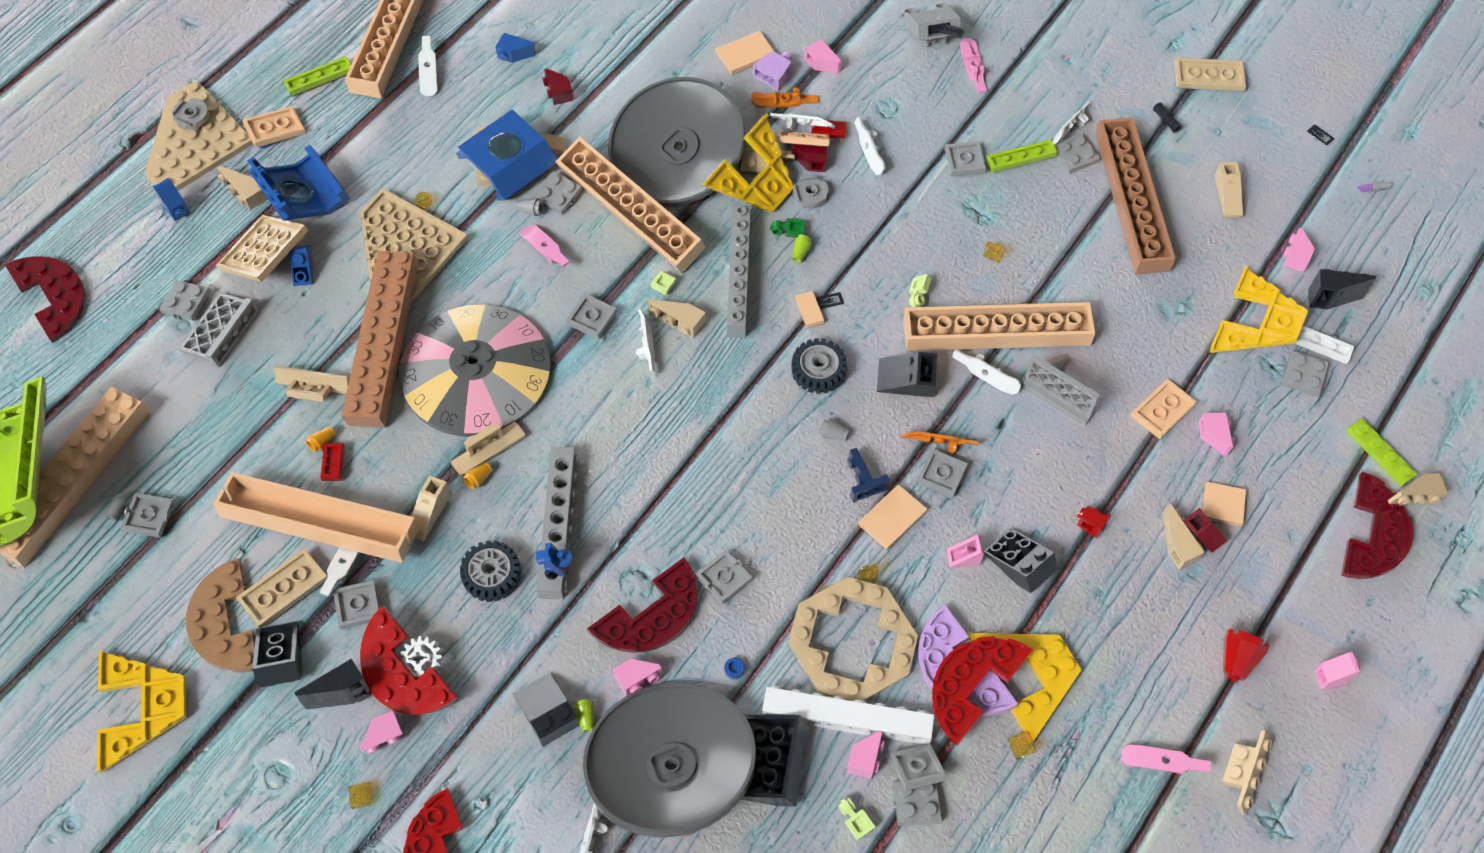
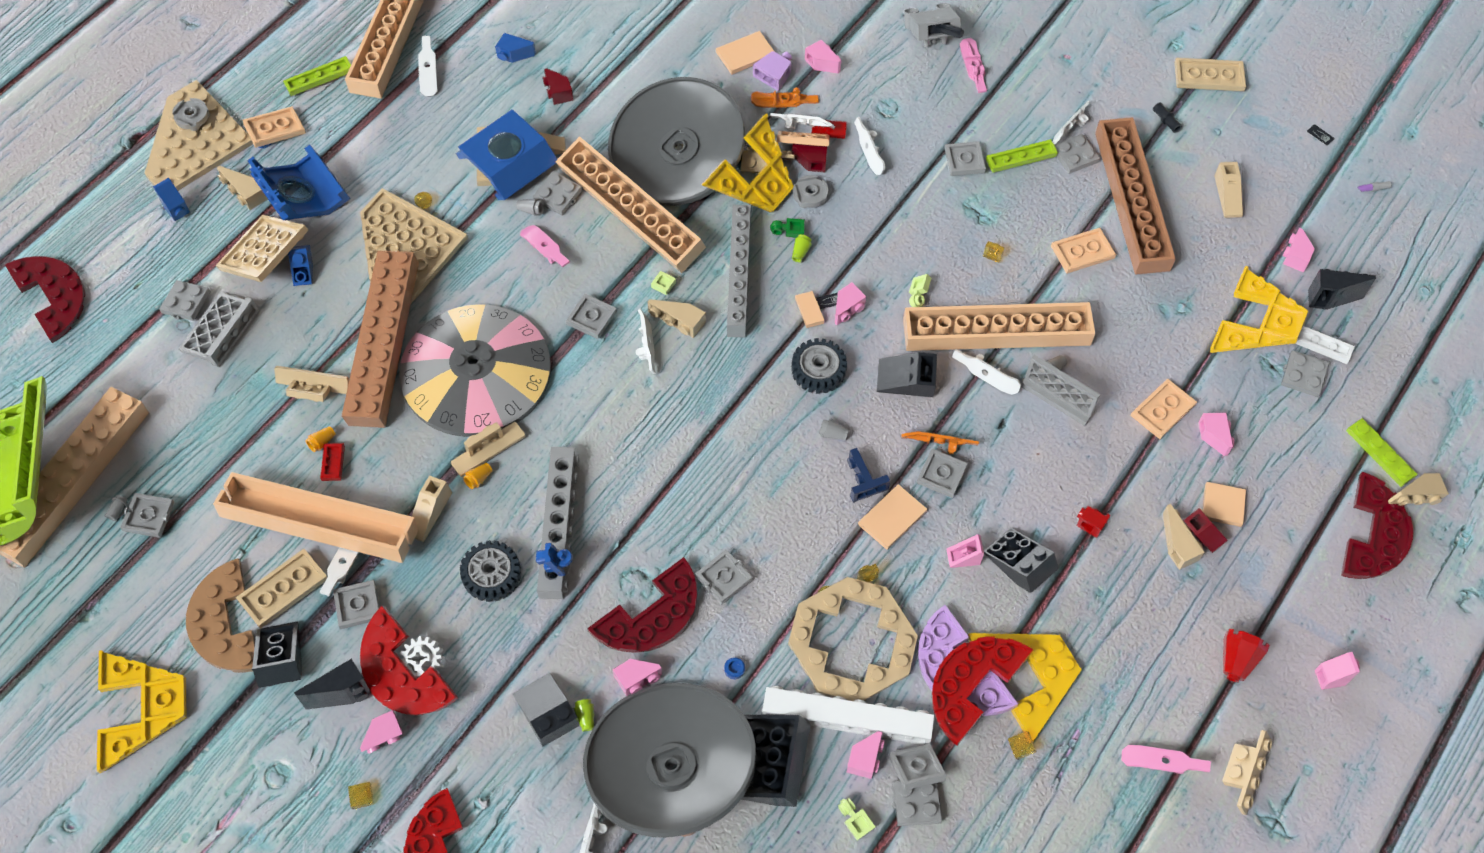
none -> bright pink slope [835,282,866,325]
none -> light nougat tile [1051,228,1116,274]

